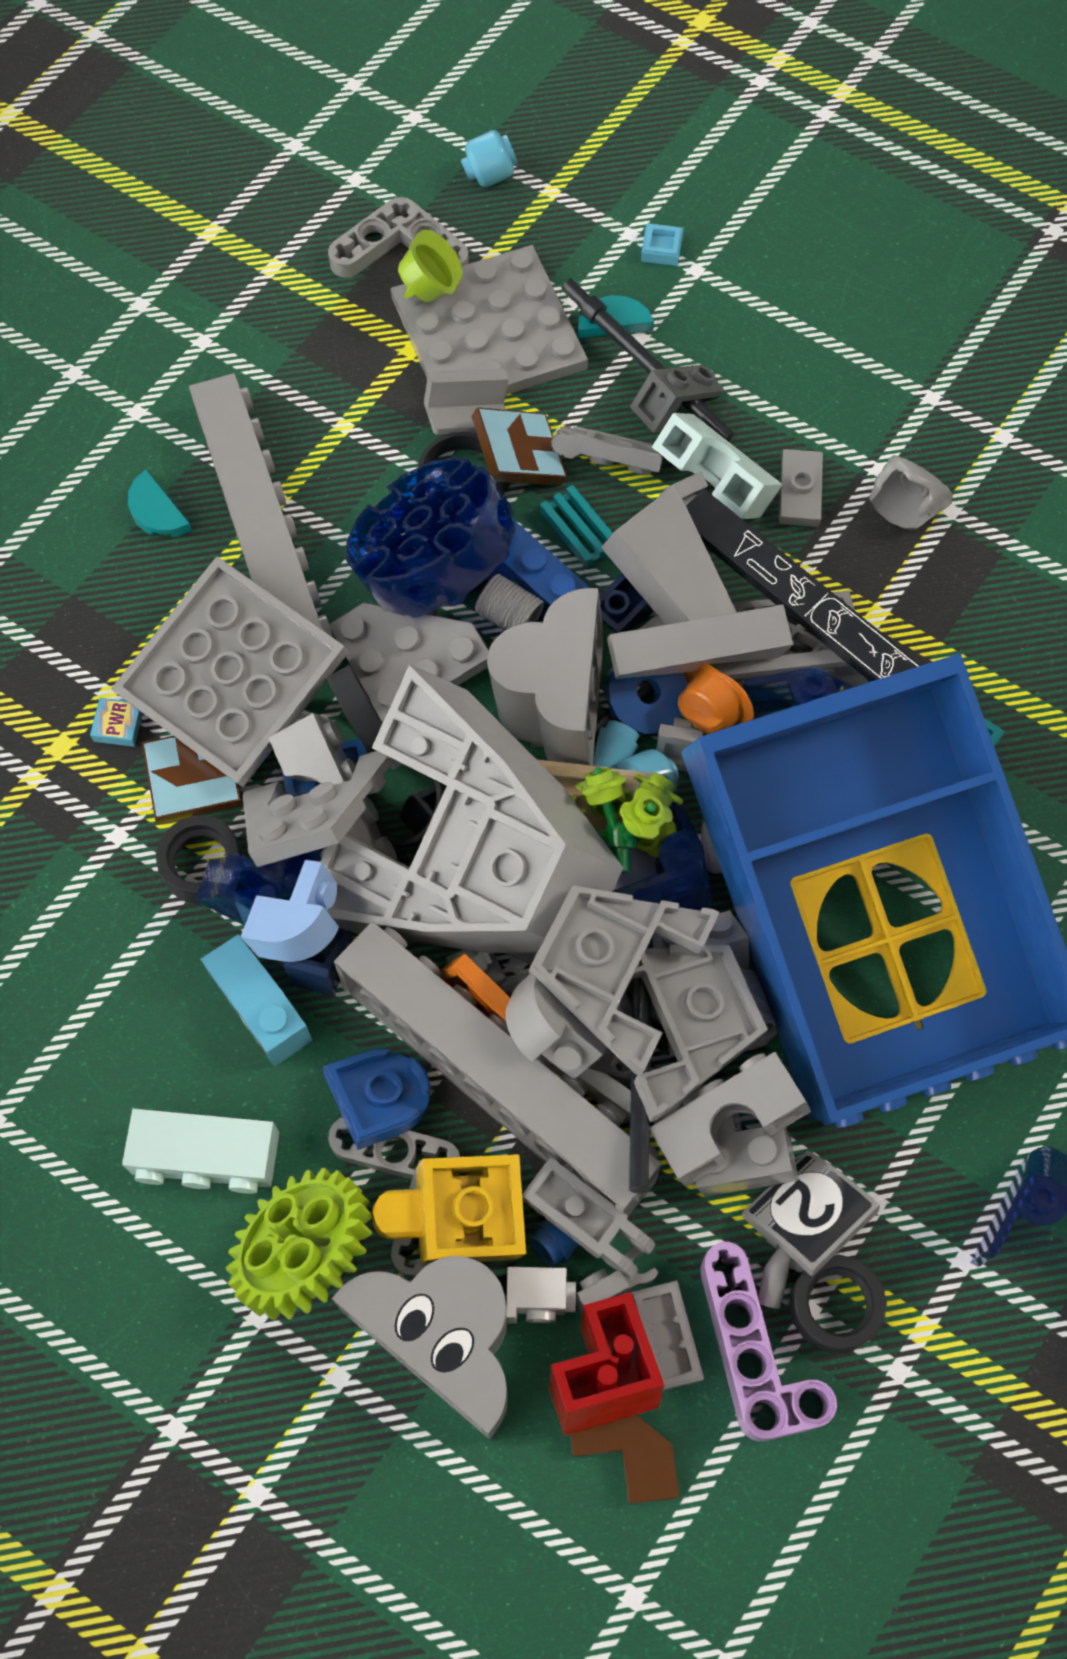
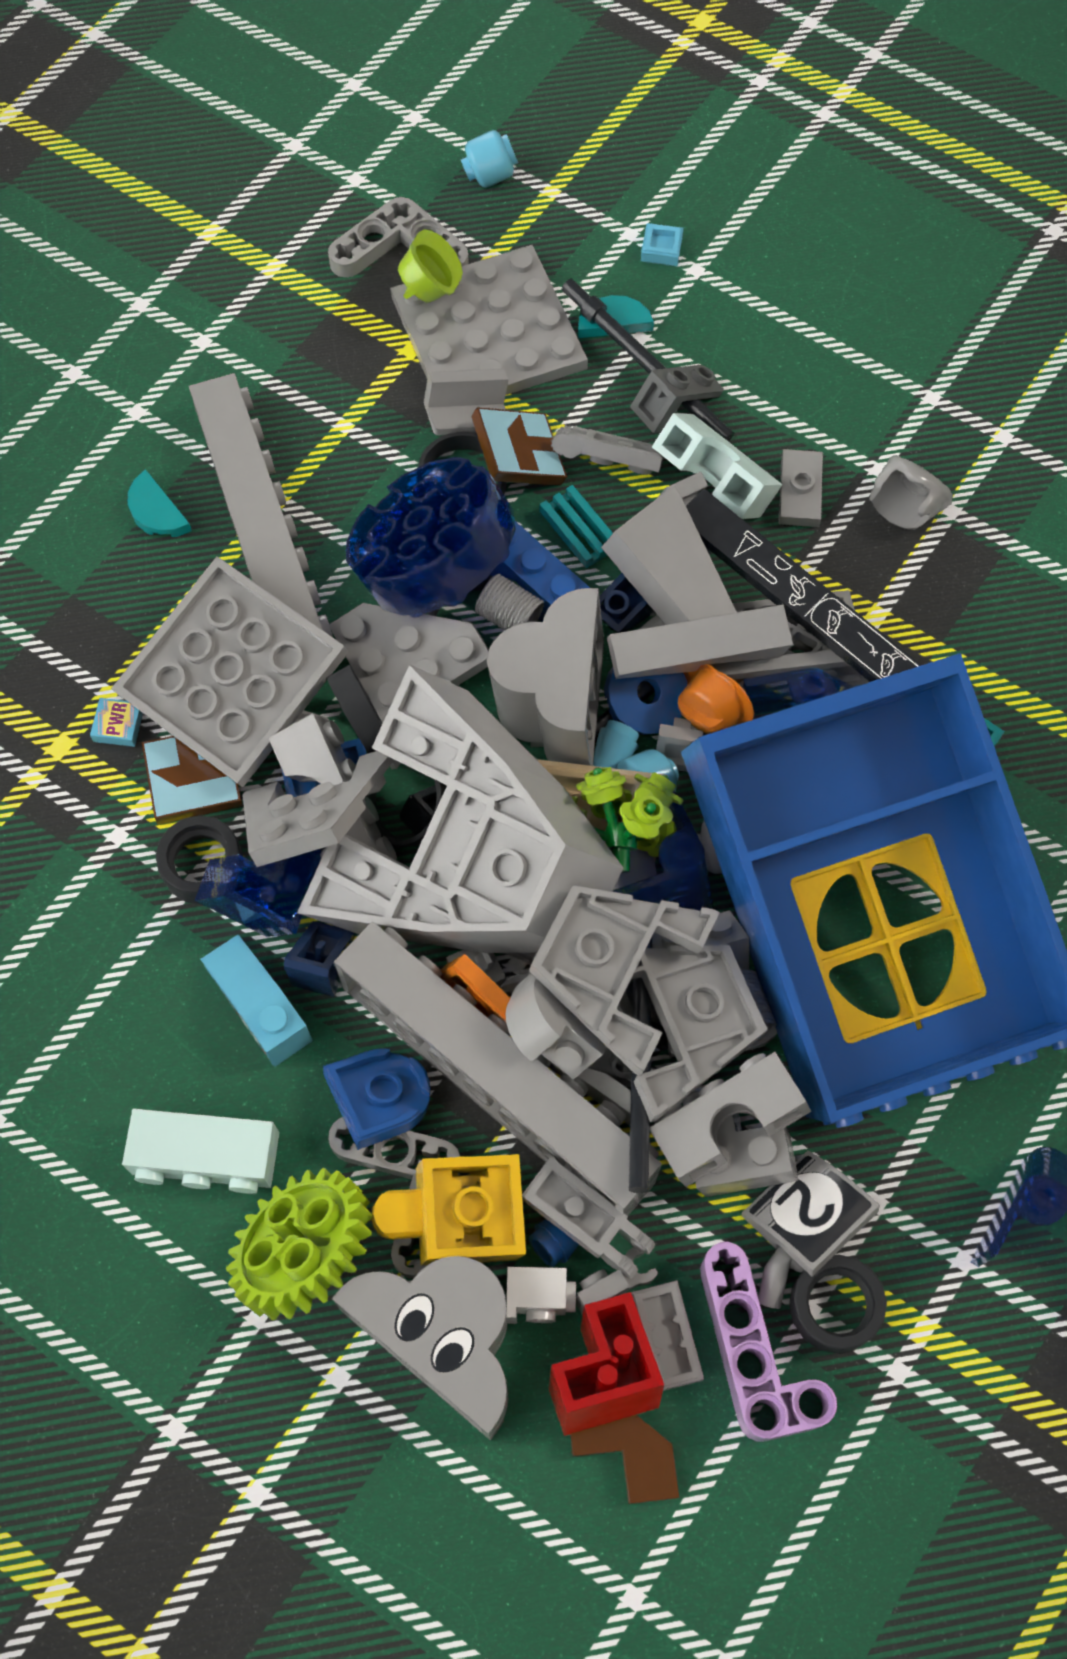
light blue brick [241,860,339,962] -> none

